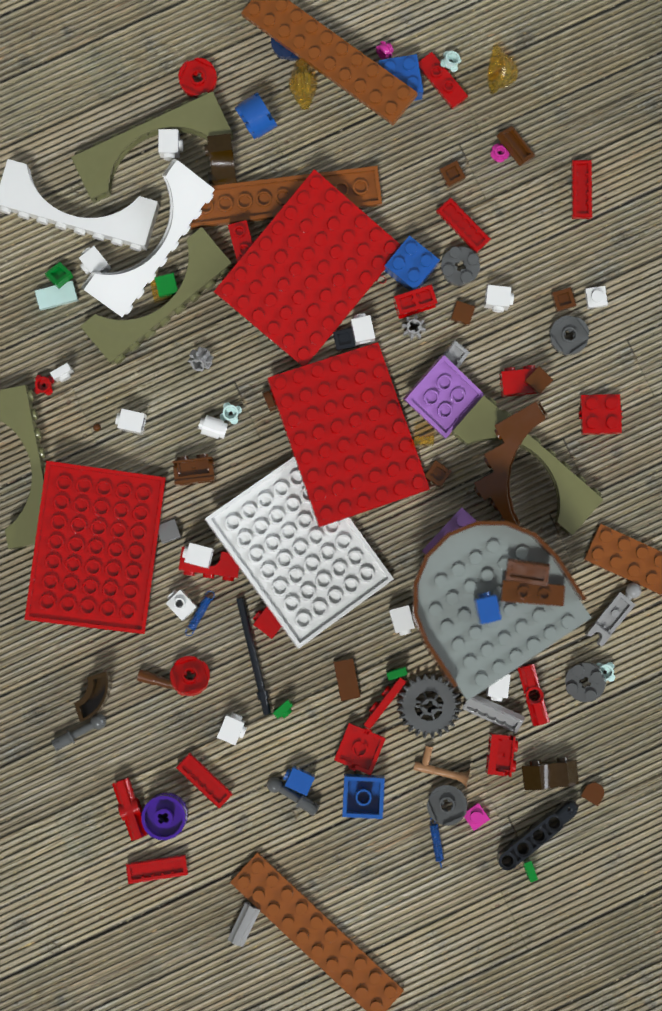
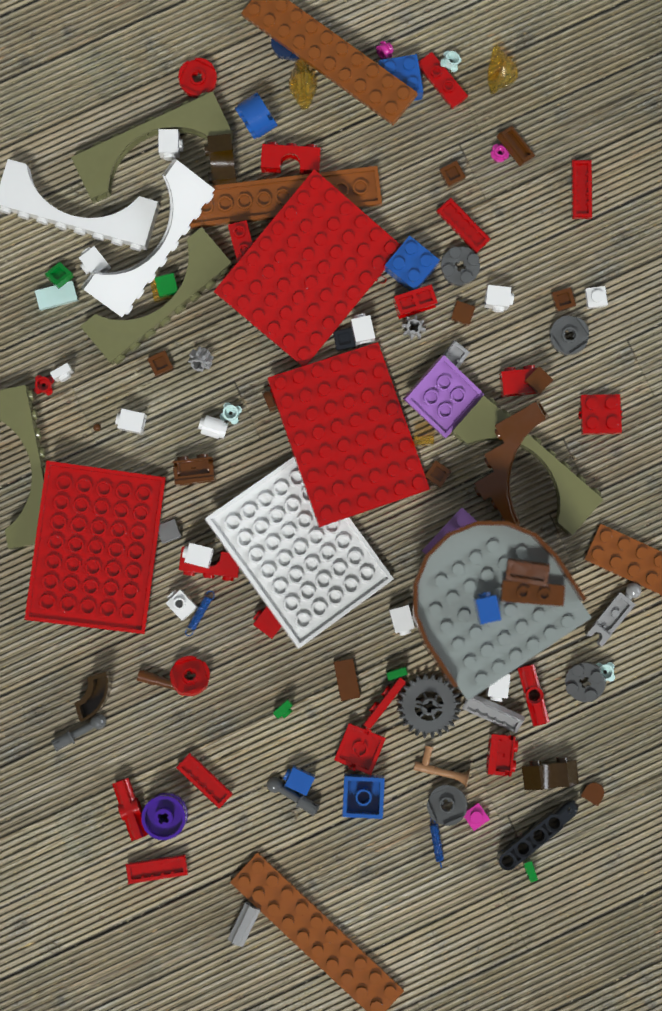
white brick [217,712,247,745] -> none
black bar [236,598,271,715] -> none
none -> reddish brown tile [147,350,174,377]
none -> red arch [261,142,321,175]

